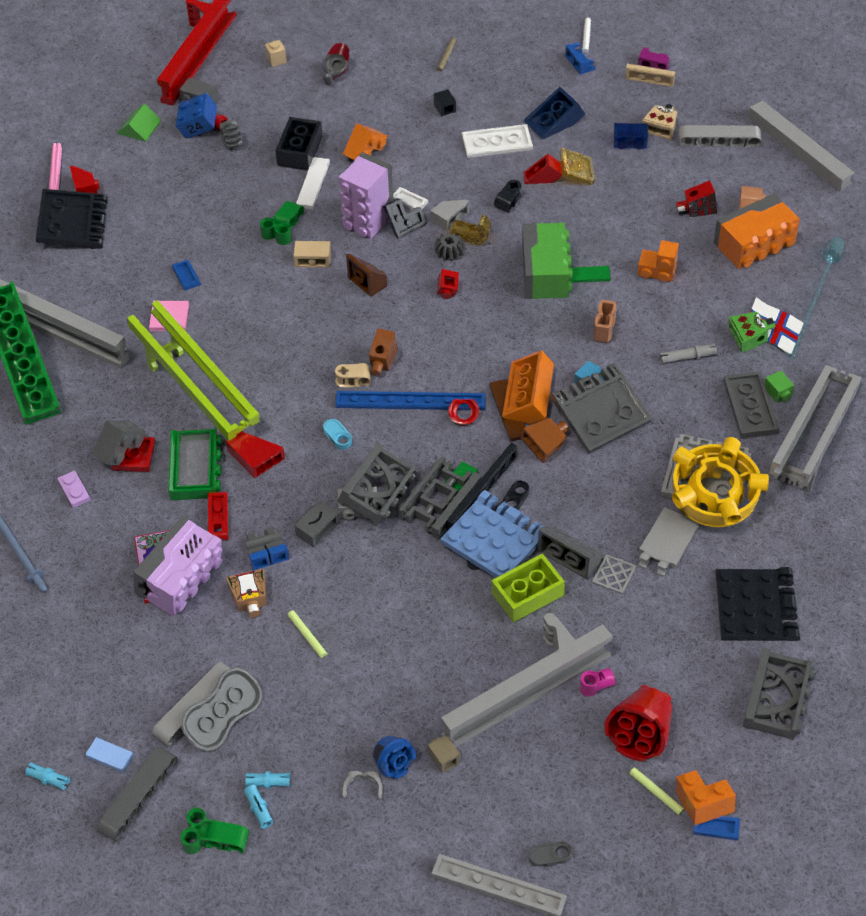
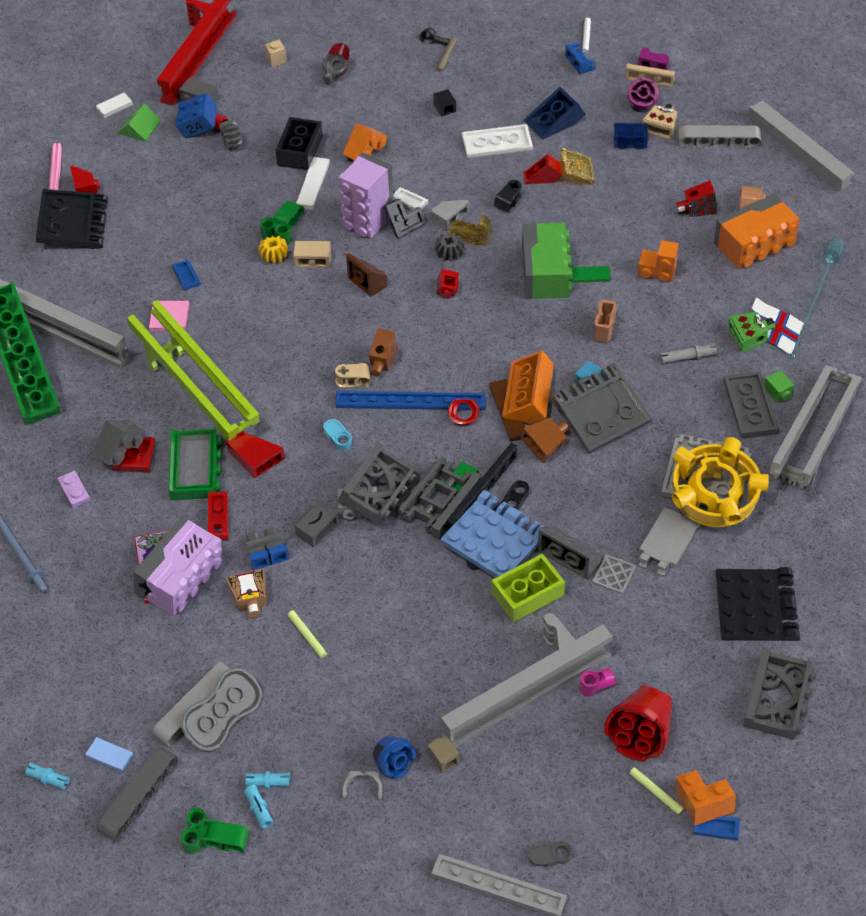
none -> white tile [96,93,133,118]
none -> yellow gear [258,235,289,264]
none -> pearl dark grey bar [419,27,450,46]
none -> magenta cone [627,77,660,110]

